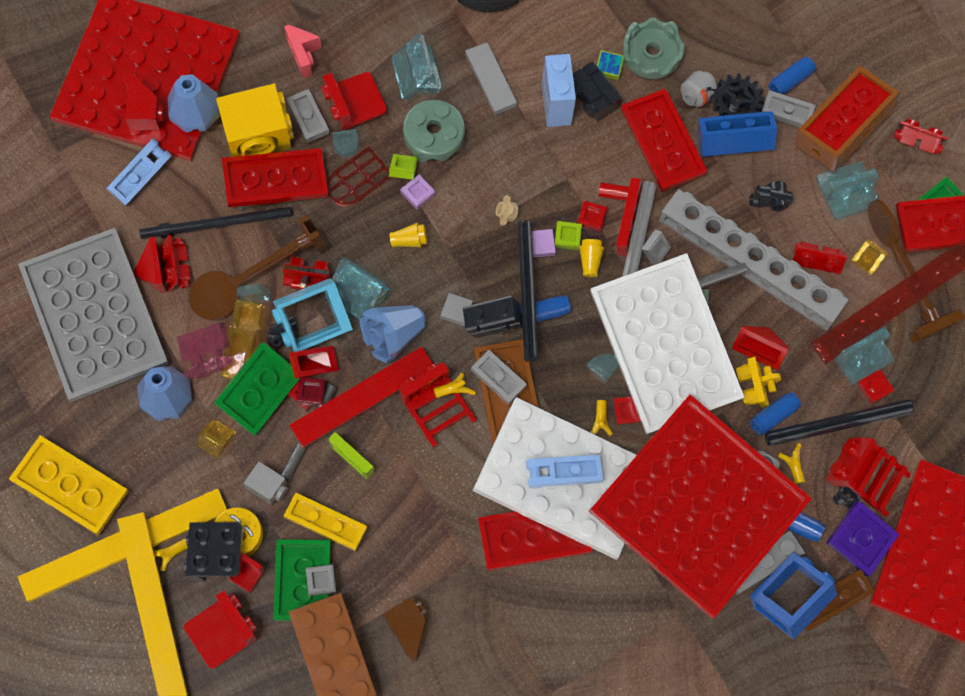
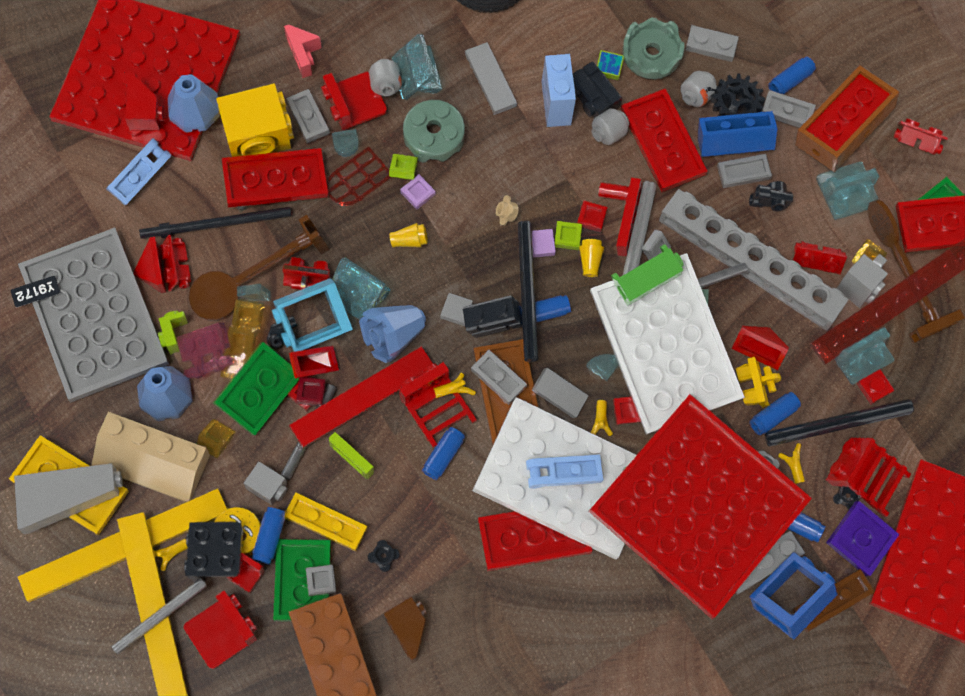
none -> black sticker [10,276,60,308]
none -> light grey slope [14,463,122,534]
none -> tan slope [91,412,210,502]
none -> flat silver bar [112,578,207,654]
none -> lime bracket [158,311,188,354]
none -> blue piece [252,507,286,564]
none -> black plate [368,540,399,572]
none -> light grey head [369,59,402,96]
none -> blue piece [422,427,465,480]
none -> light grey tile [532,368,588,418]
none -> light grey head [592,108,629,145]
none -> bright green brick [611,244,684,306]
none -> light grey plate [685,25,738,62]
none -> light grey tile [717,154,772,188]
none -> light grey brick [837,254,888,308]

